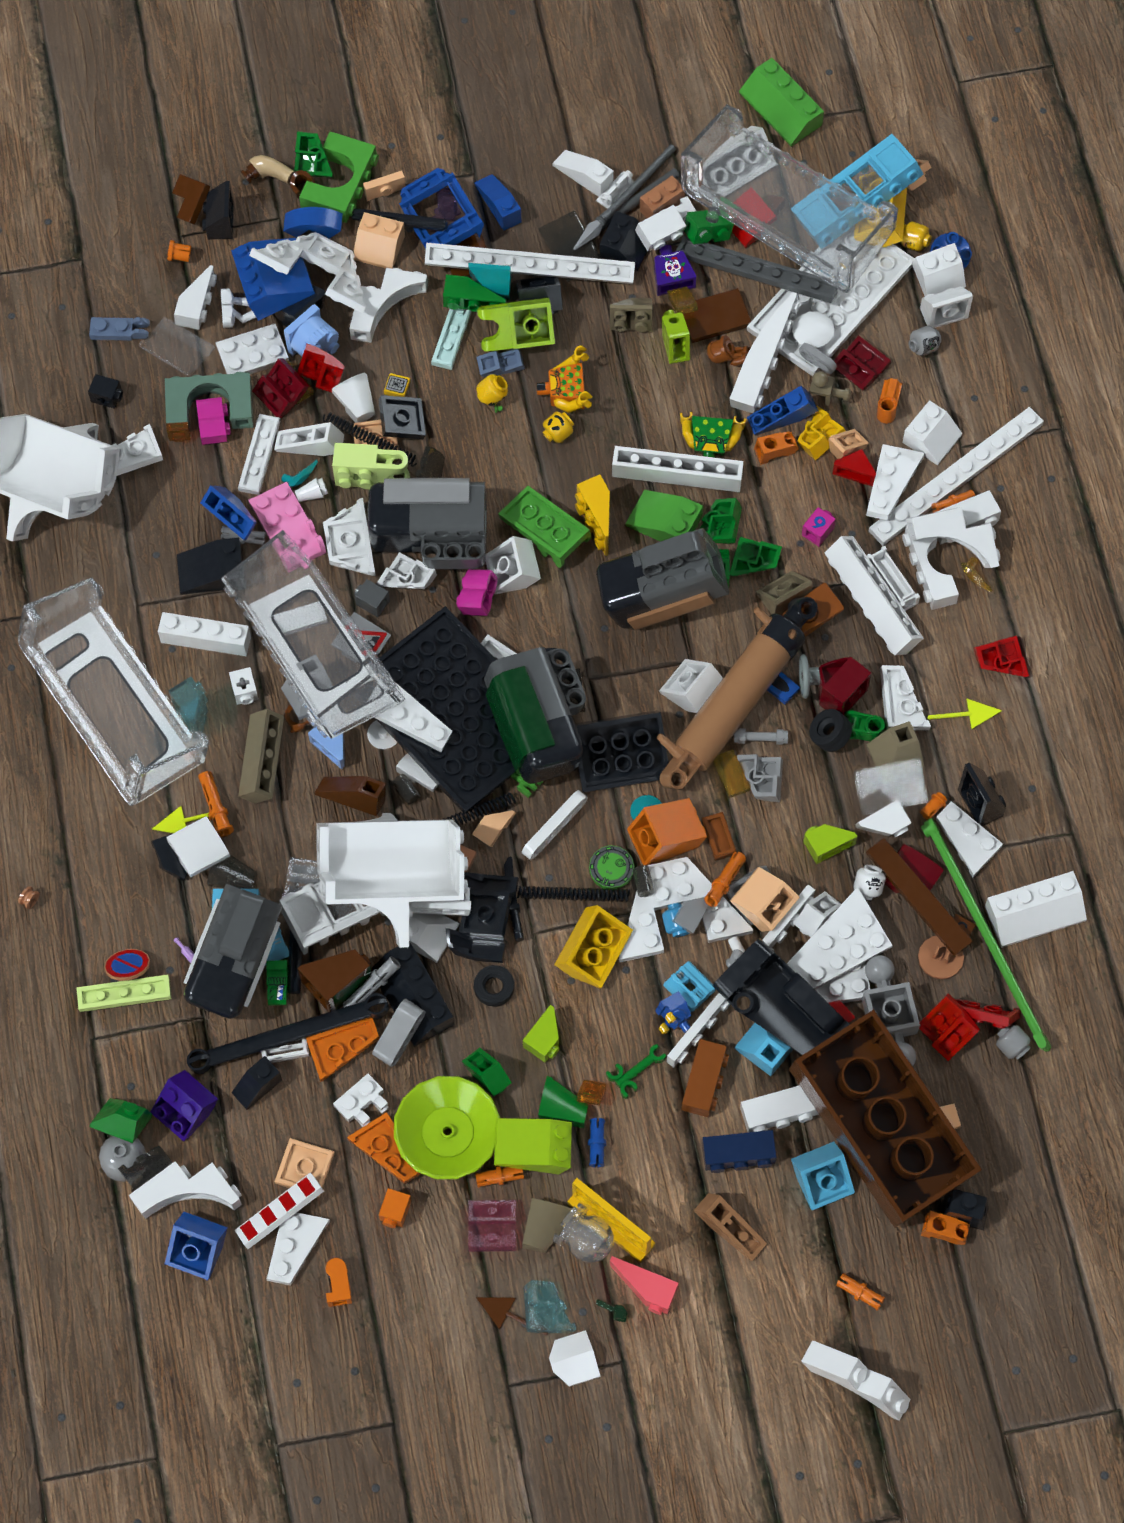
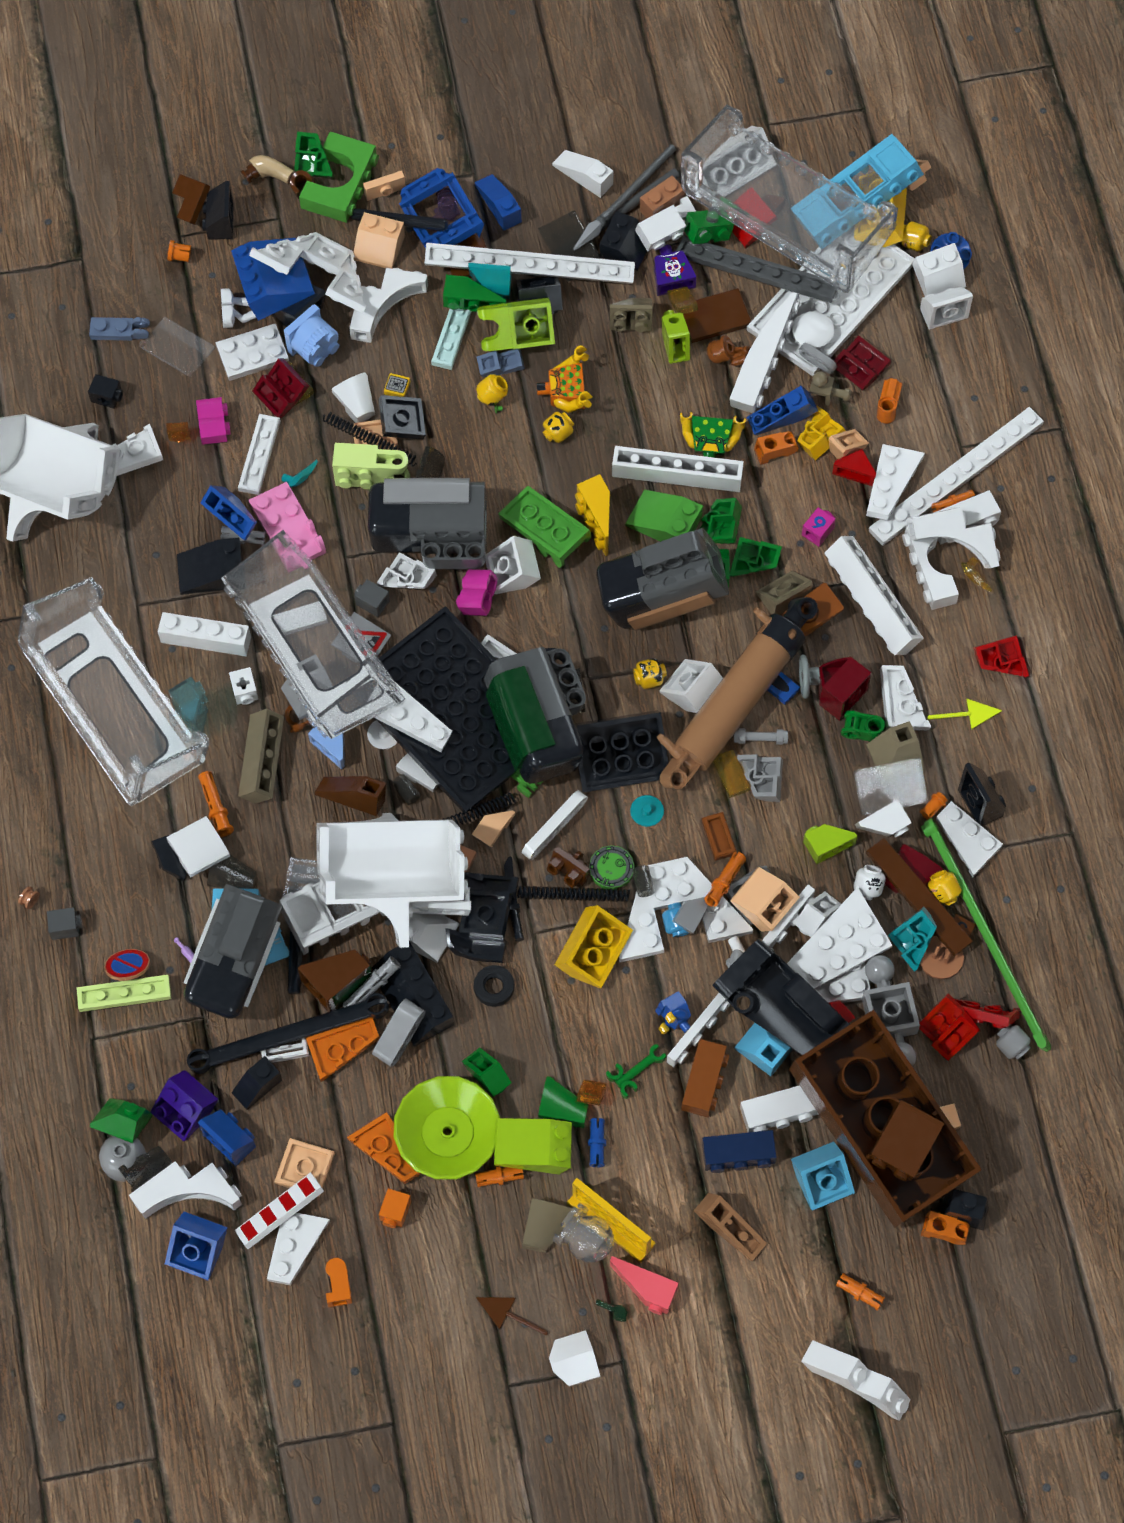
neon yellow piece [152,806,209,833] -> none
sand green arch [165,372,254,434] -> none
white slope [174,265,217,330] -> none
green leg [266,960,289,1006] -> none
white slope [274,422,344,456] -> none
blue brick [283,207,343,239] -> none
white cone [295,478,328,503] -> none
red slope [297,343,345,393] -> none
white wing [323,498,375,576] -> none
white plate [333,1074,390,1127] -> none
clear pink slope [468,1200,516,1252] -> none
lime slope [522,1005,560,1063] -> none
clear light blue slope [524,1280,576,1333] -> none
white hinge [596,170,634,209] -> none
orange slope [627,798,707,866] -> none
medium azure piece [663,961,716,1012] -> none
bright green slope [739,58,824,146] -> none
black tyre [809,709,852,752] -> none
white container [867,546,920,611] -> none
white slope [902,400,962,465] -> none
light grey head [909,326,941,356] -> none
white slope [985,871,1087,948] -> none
none -> dark grey brick [47,907,83,940]
none -> blue slope [198,1109,256,1166]
none -> reddish brown hips [547,846,590,888]
none -> yellow head [633,658,667,689]
none -> reddish brown slope [868,1100,944,1181]
none -> teal slope [888,907,937,971]
none -> yellow head [928,870,962,906]

